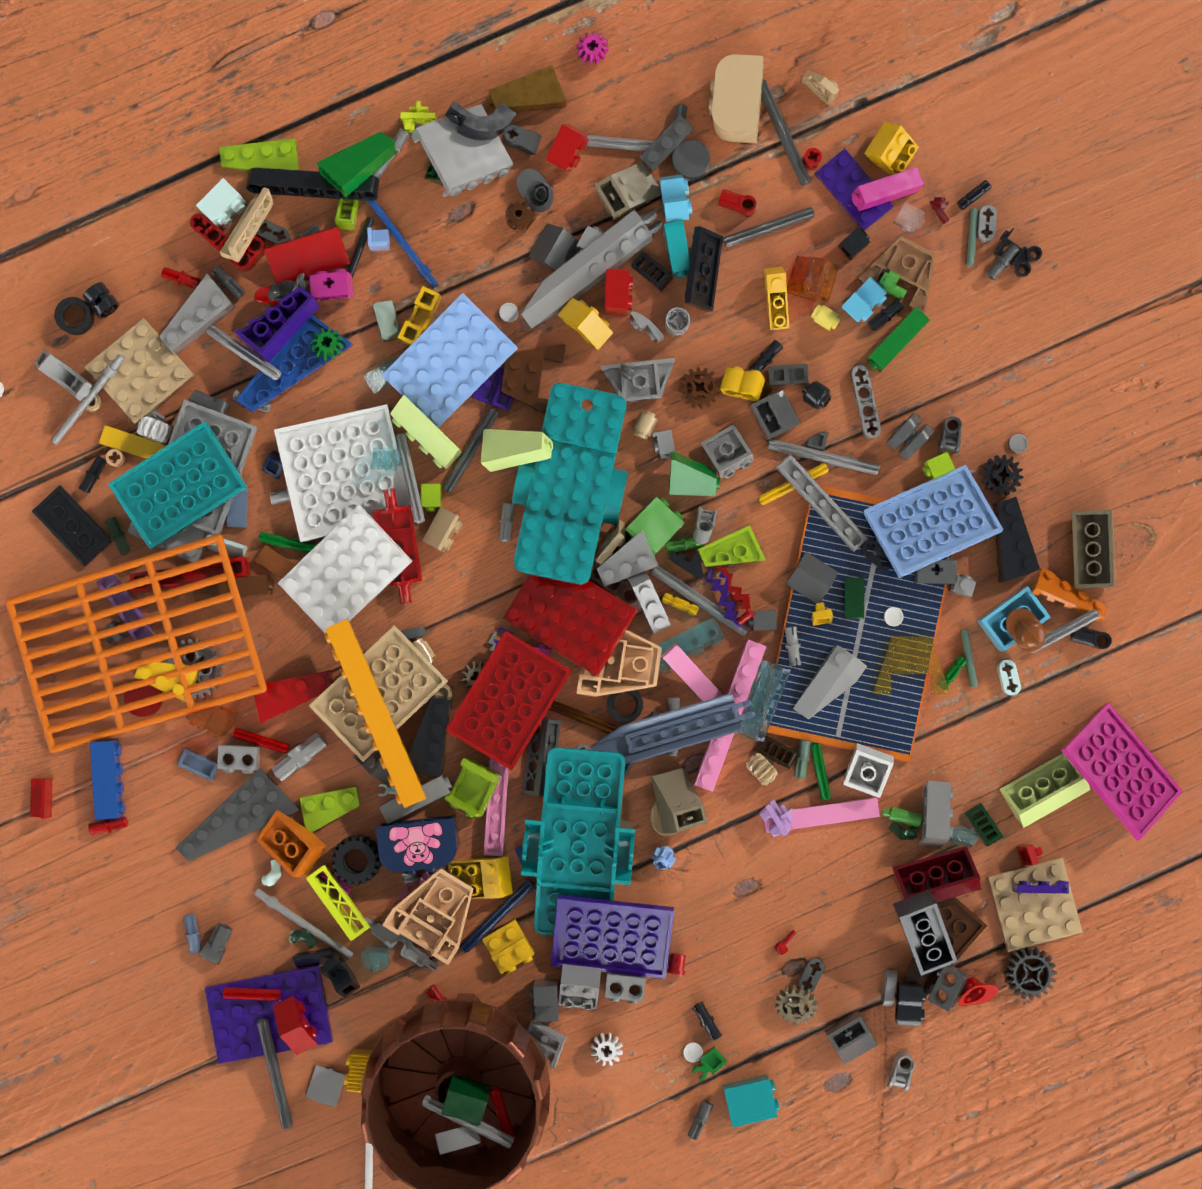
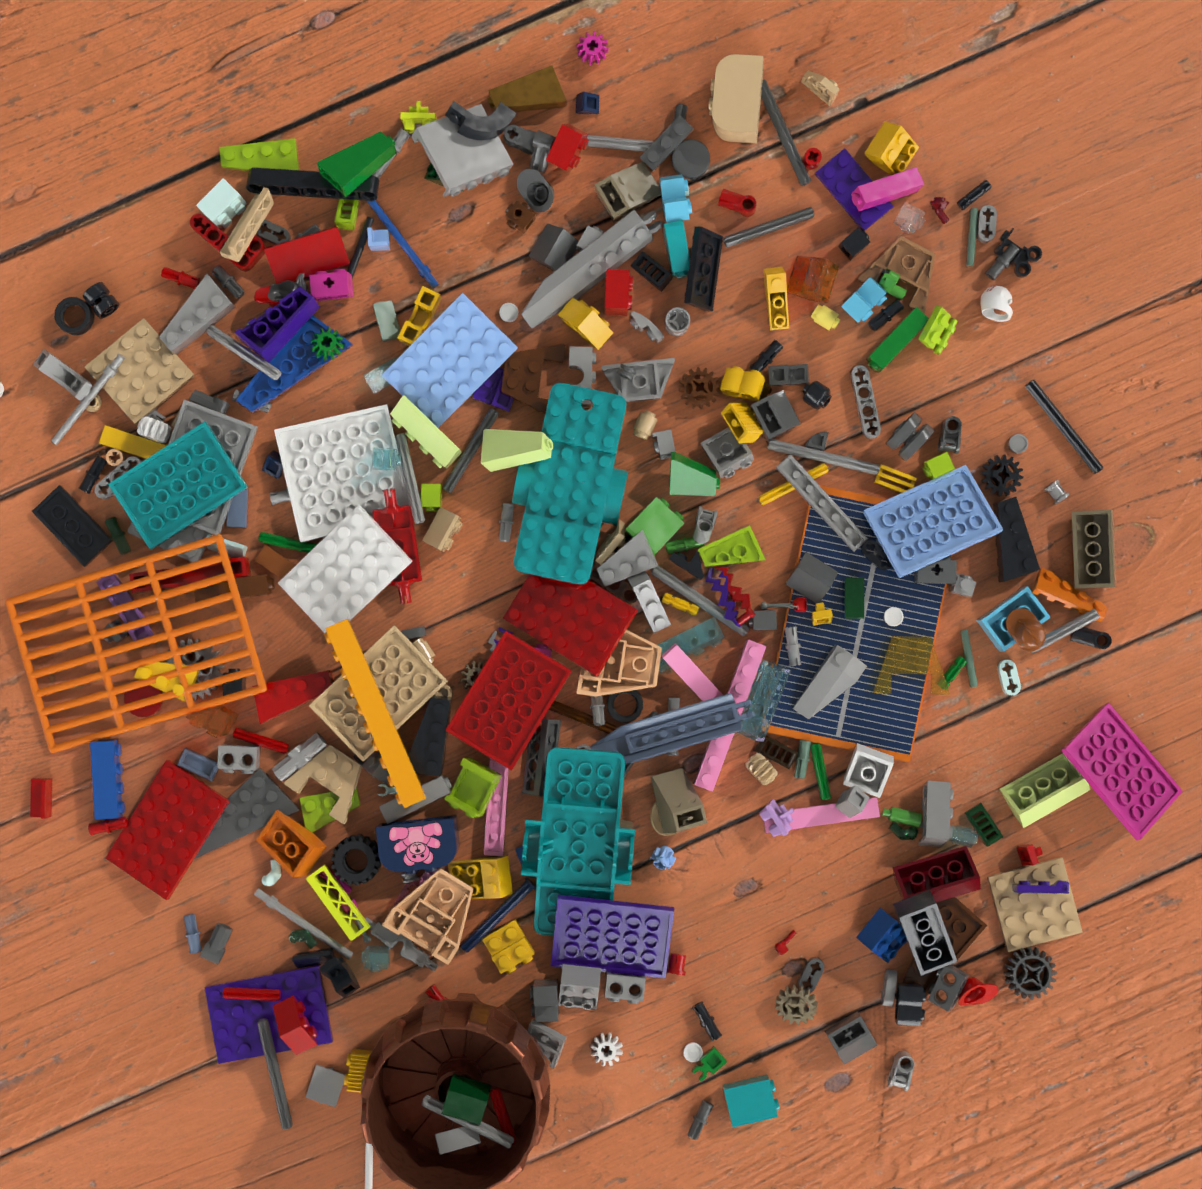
none -> light grey beam [95,457,142,499]
none -> red plate [106,760,230,900]
none -> black brick [223,669,246,696]
none -> tan wing [284,745,362,824]
none -> hinge [341,898,371,943]
none -> dark grey piece [529,130,556,173]
none -> light grey arch [569,346,596,407]
none -> dark blue slope [576,92,599,114]
none -> light grey axle [590,696,605,726]
none -> yellow brick [721,402,763,444]
none -> hinge [760,597,807,612]
none -> light grey brick [835,786,870,818]
none -> blue slope [856,908,907,963]
none -> yellow tile [874,464,917,493]
none -> lime plate [918,305,958,355]
none -> white helmet [980,285,1013,322]
none -> black axle [1026,380,1103,474]
none -> light grey bush [1044,479,1070,505]

